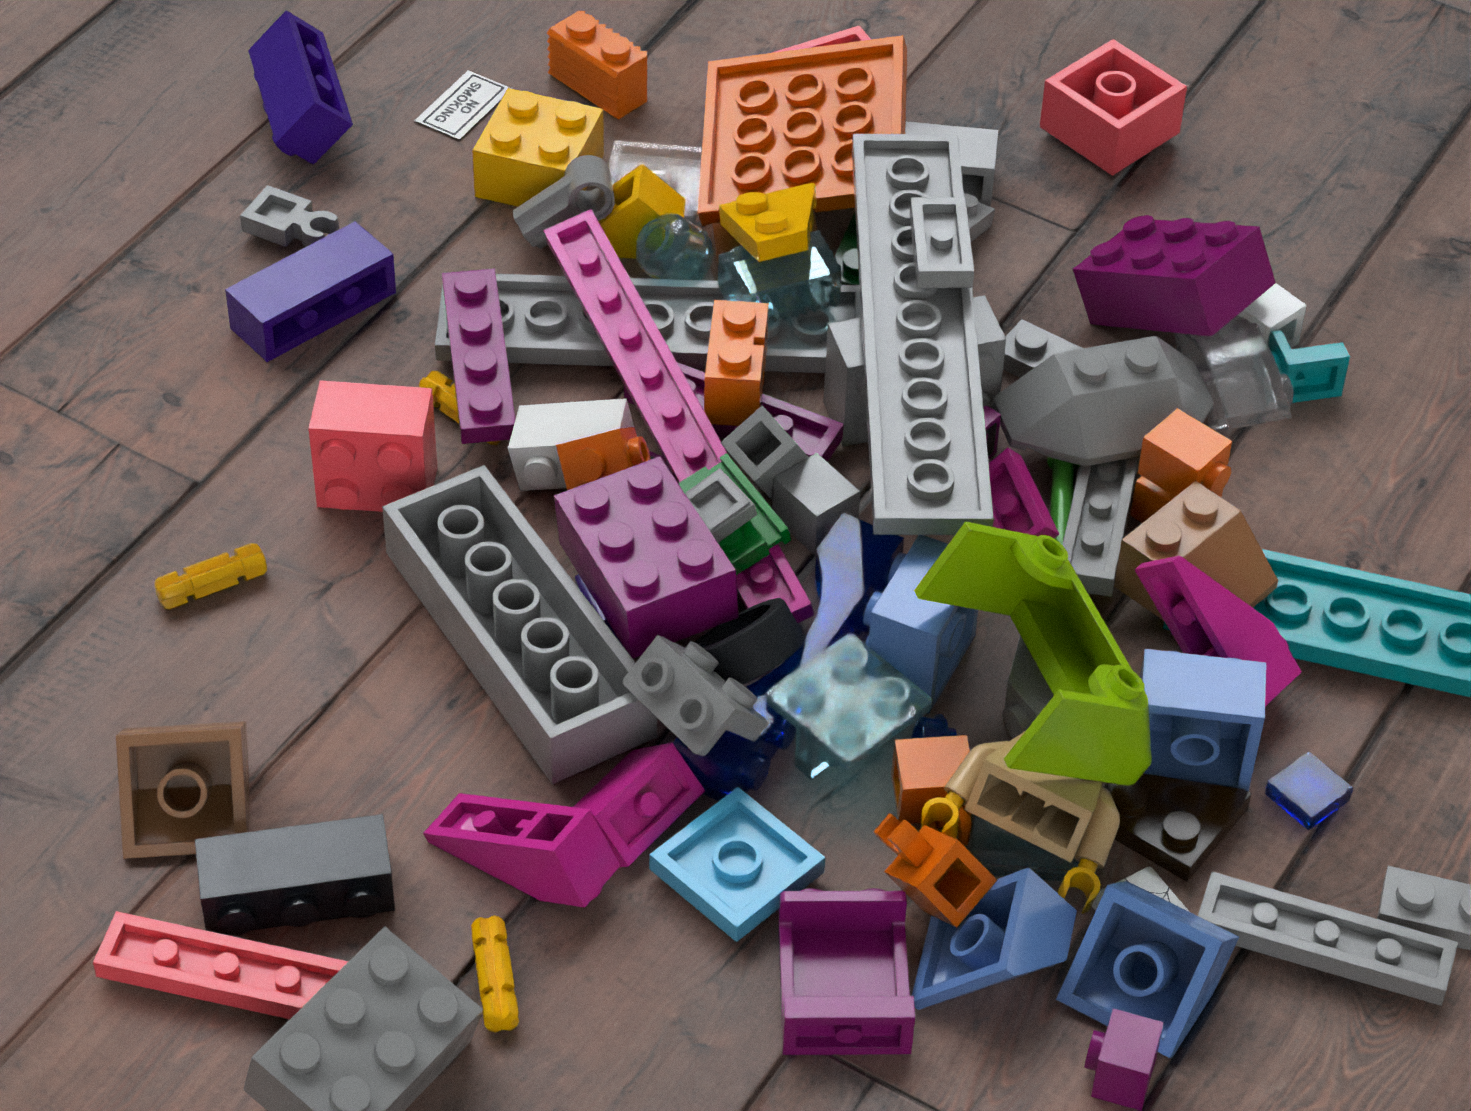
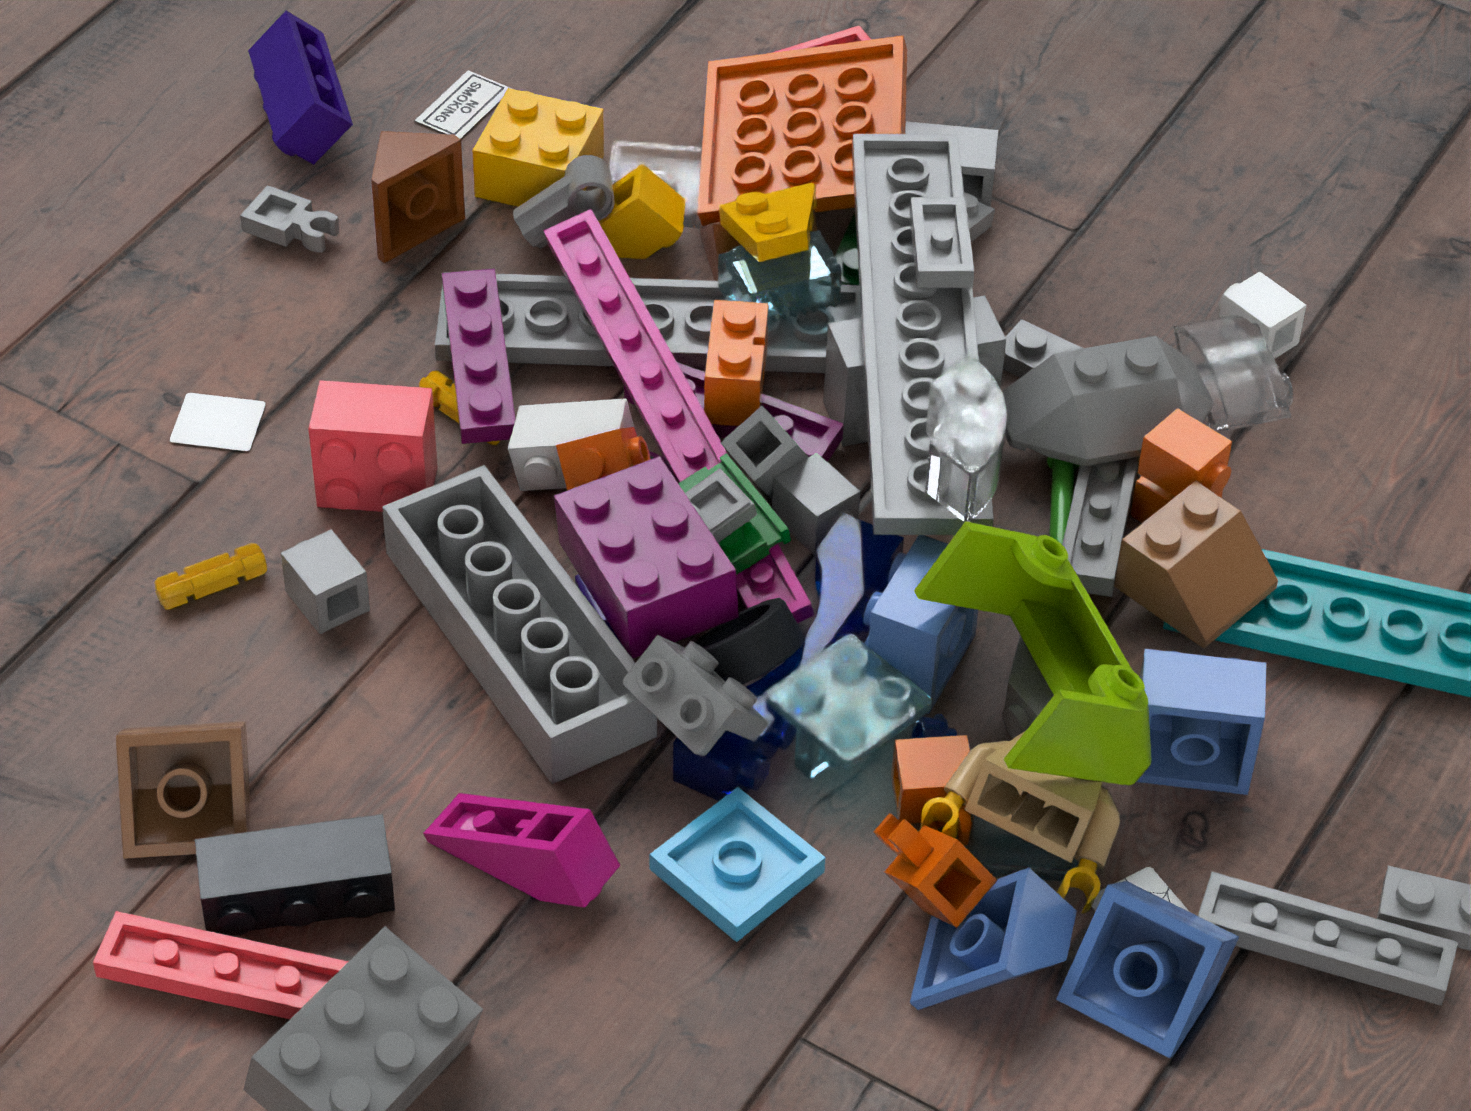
brick [225,221,396,362] -> none
yellow axle [471,915,519,1033] -> none
orange brick [547,11,647,119] -> none
dark pink panel [573,743,705,868] -> none
clear light blue head [636,213,714,280] -> none
magenta panel [778,888,915,1055] -> none
dark pink plate [989,447,1059,538] -> none
coral brick [1040,39,1187,176] -> none
magenta brick [1073,215,1276,336] -> none
magenta plate [1084,1008,1164,1111] -> none
dark brown wing [1104,773,1252,882] -> none
dark pink slope [1134,555,1302,707] -> none
teal bracket [1260,330,1350,405] -> none
clear blue tile [1264,751,1353,831] -> none
none -> white sticker [170,393,266,451]
none -> light grey brick [281,529,370,634]
none -> dark orange slope [371,131,465,263]
none -> clear brick [925,356,1007,522]

